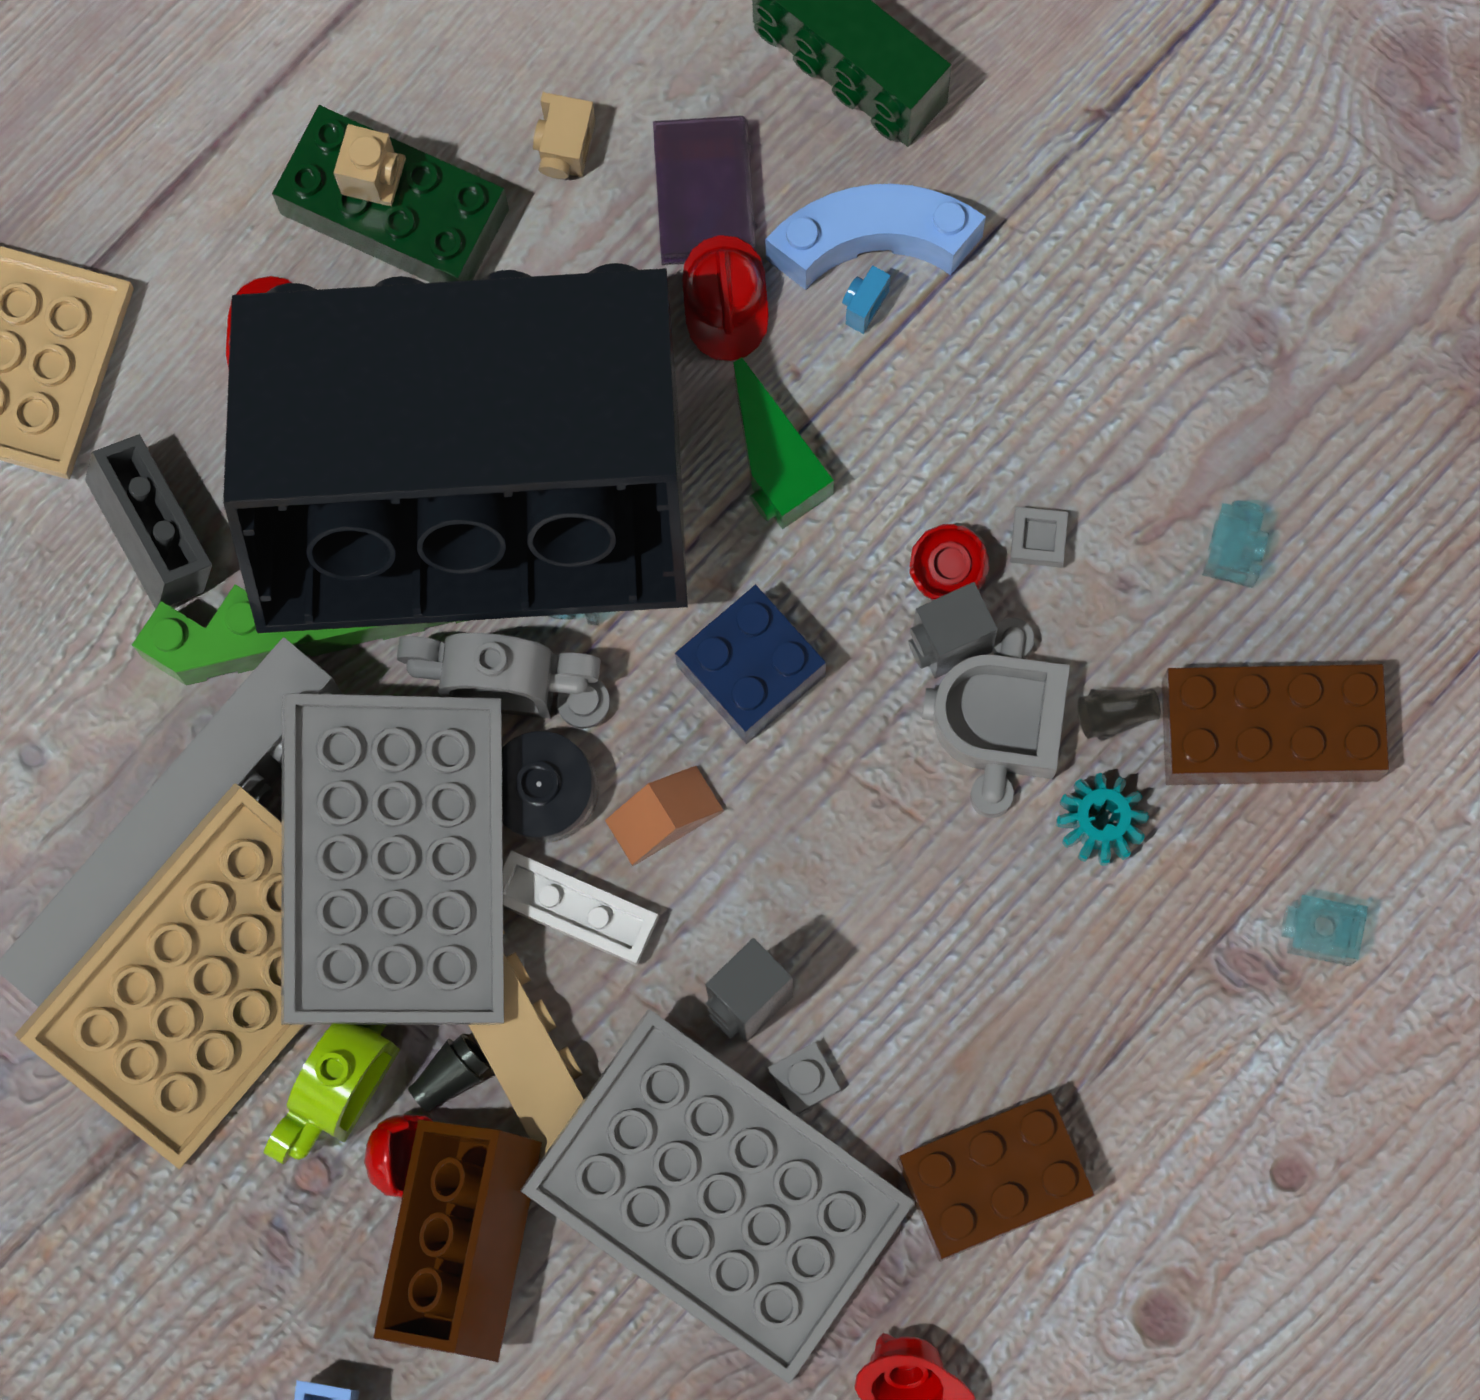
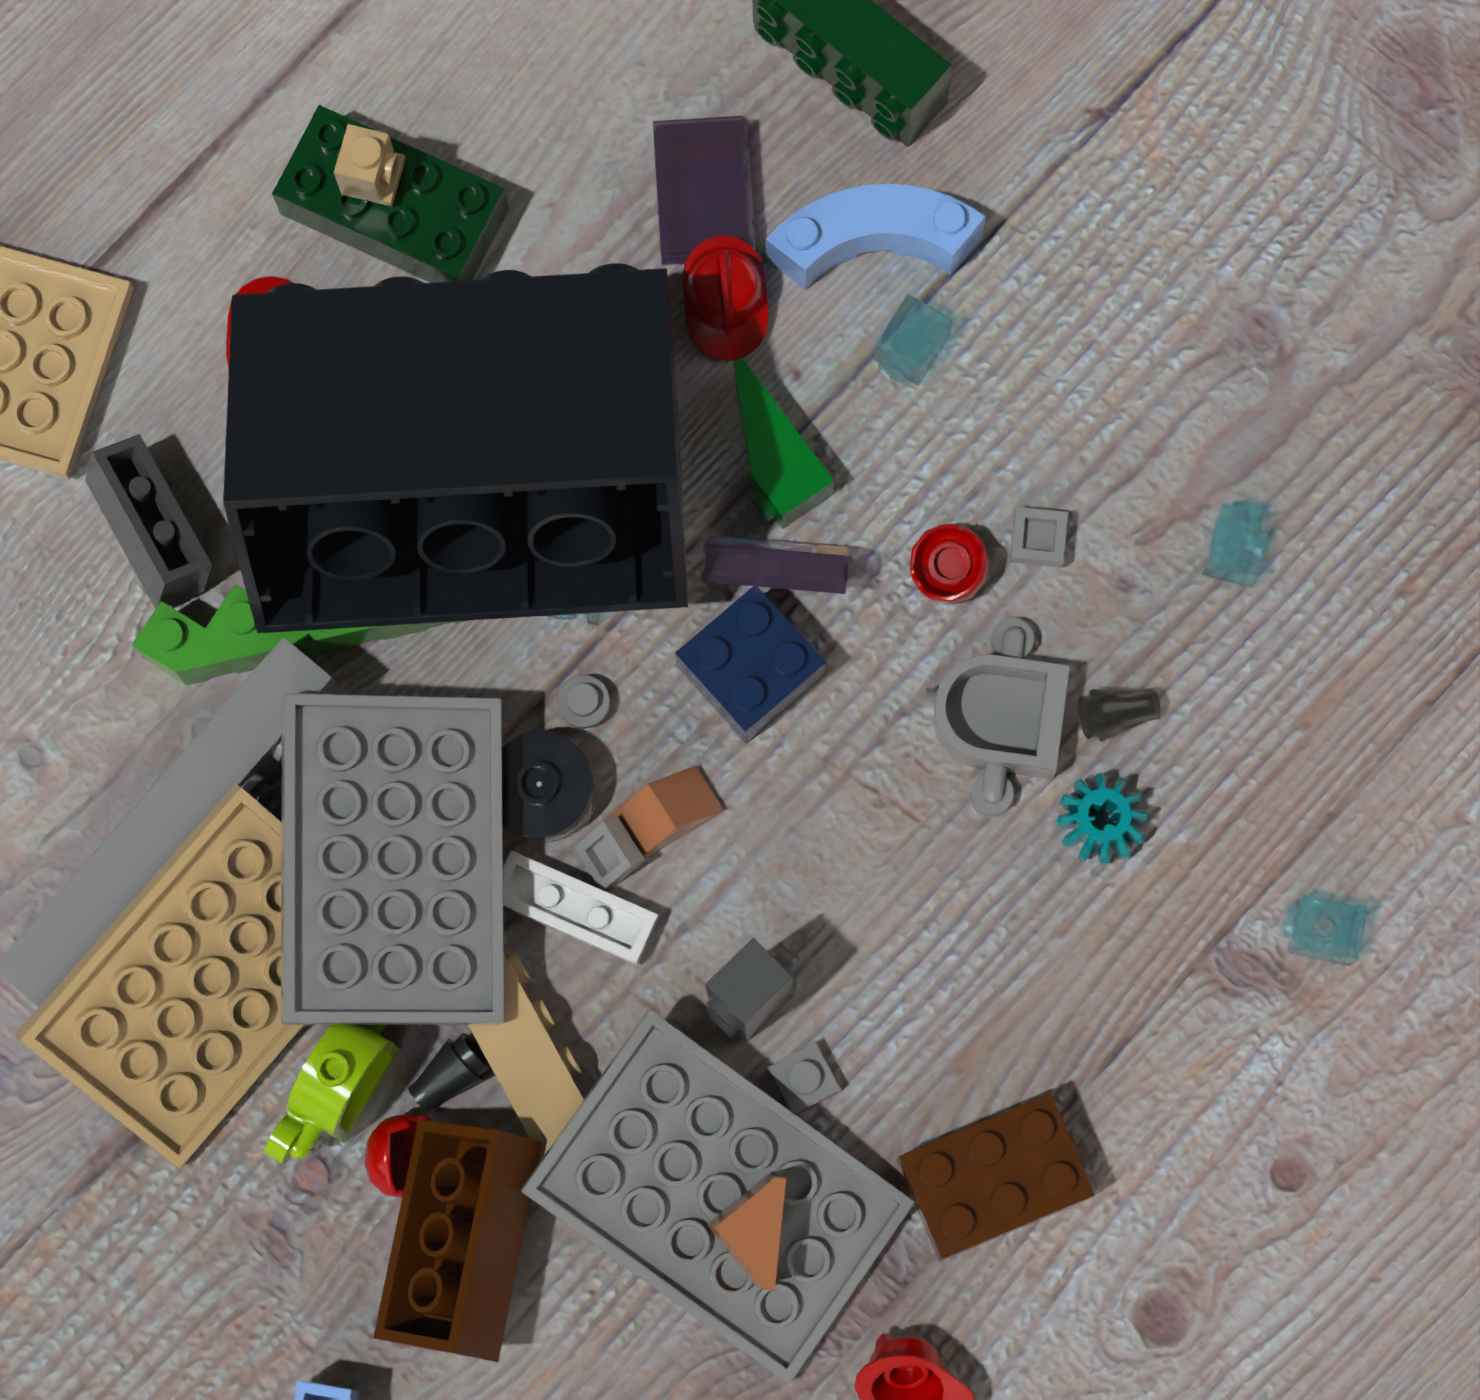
light grey piece [397,633,601,719] -> none
tan brick [533,92,596,179] -> none
dark azure plate [842,265,891,334] -> none
dark grey brick [908,582,998,679] -> none
reddish brown brick [1161,664,1389,785] -> none
none -> light grey plate [574,816,645,891]
none -> clear purple piece [701,535,850,594]
none -> nougat slope [707,1175,787,1291]
none -> clear light blue brick [874,294,952,386]

